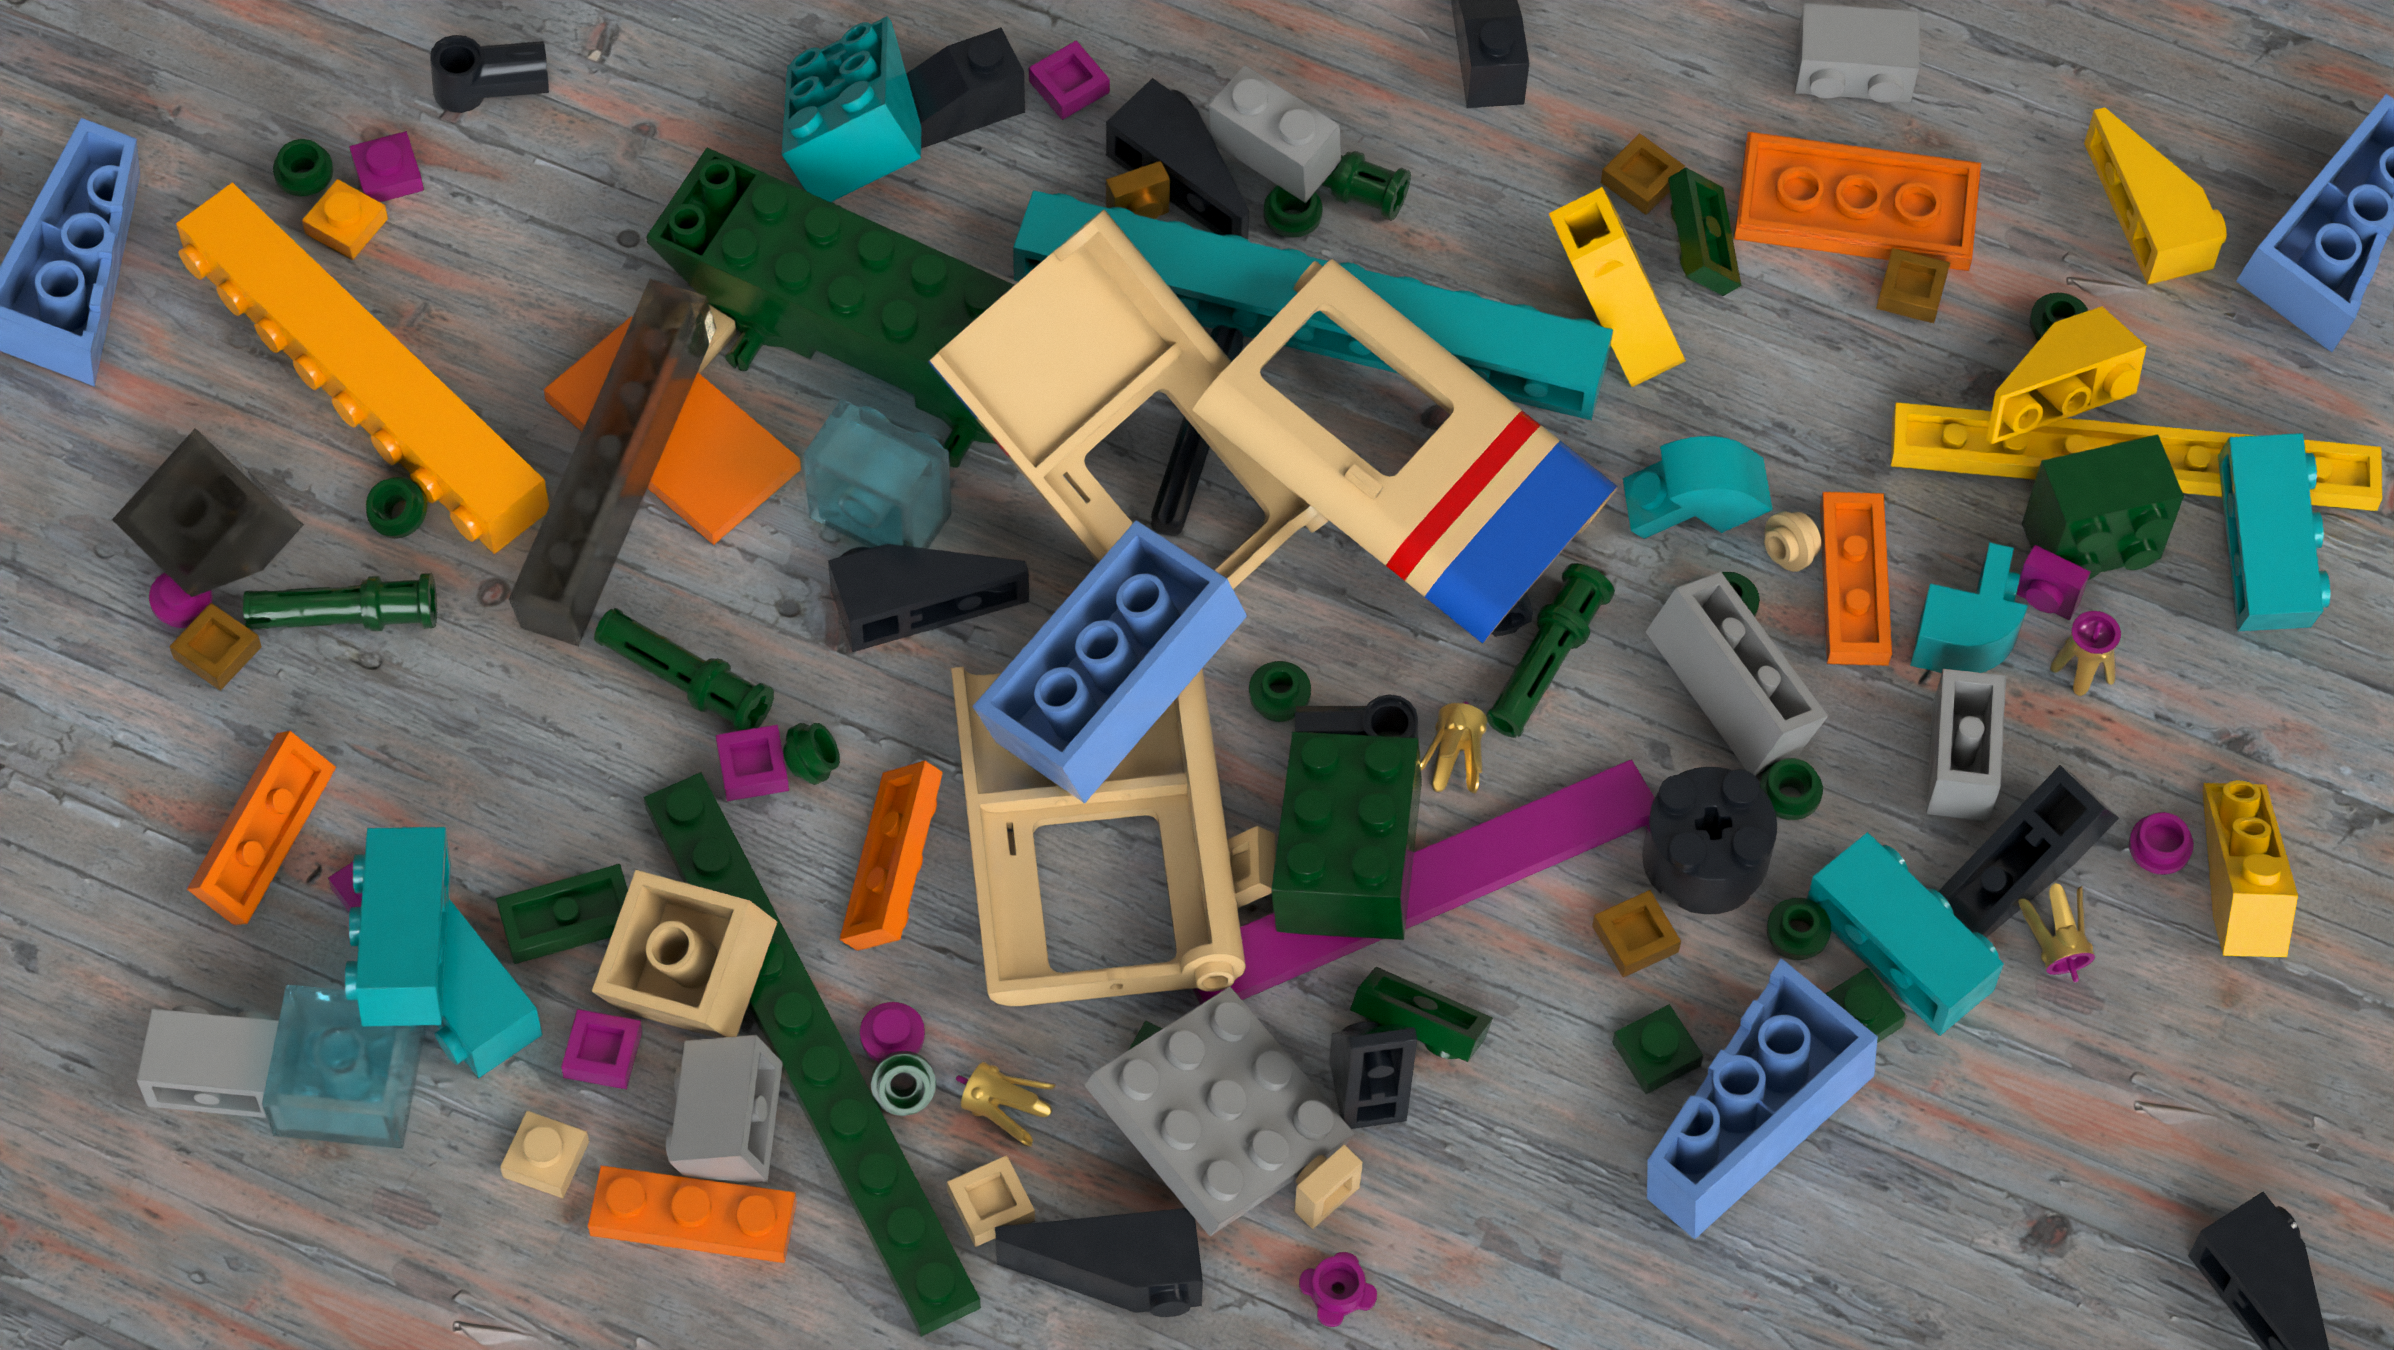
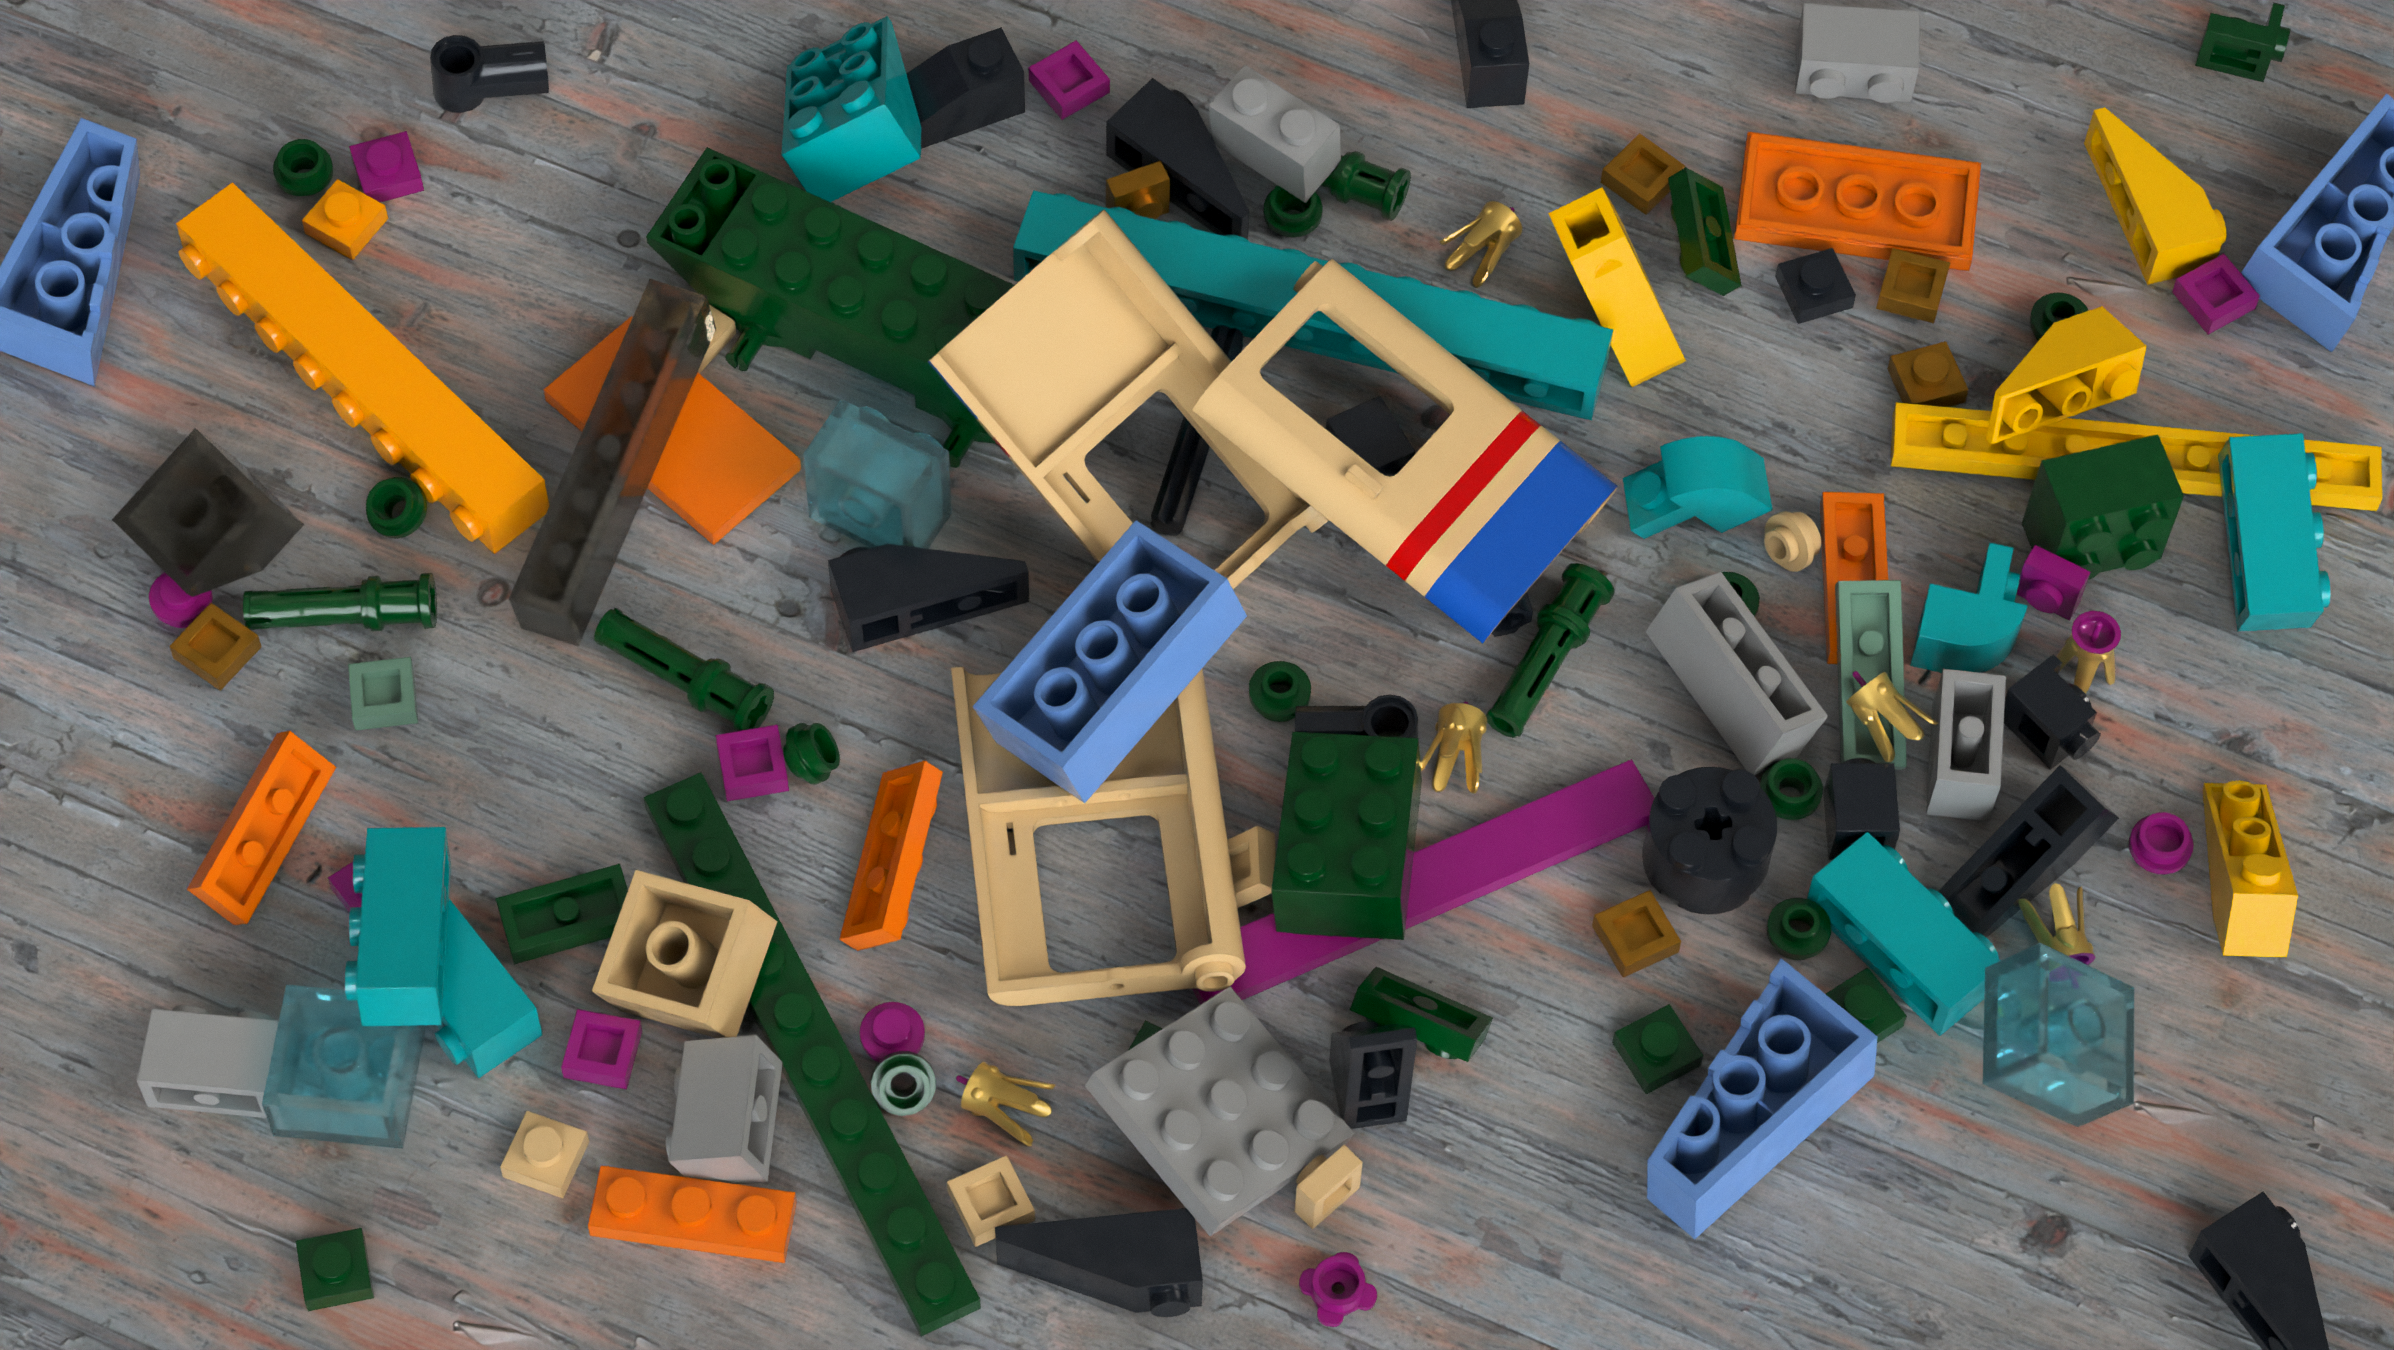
none -> dark green plate [296,1228,374,1311]
none -> sand green plate [348,657,418,731]
none -> black brick [1326,396,1415,477]
none -> pearl gold piece [1439,201,1522,288]
none -> black plate [1775,248,1856,324]
none -> black brick [1823,758,1900,860]
none -> sand green plate [1835,580,1907,770]
none -> pearl gold piece [1846,671,1938,762]
none -> pearl gold plate [1887,341,1969,407]
none -> clear light blue brick [1983,943,2134,1127]
none -> black brick [2004,654,2101,770]
none -> magenta plate [2172,253,2260,335]
none -> dark green bracket [2195,2,2291,82]

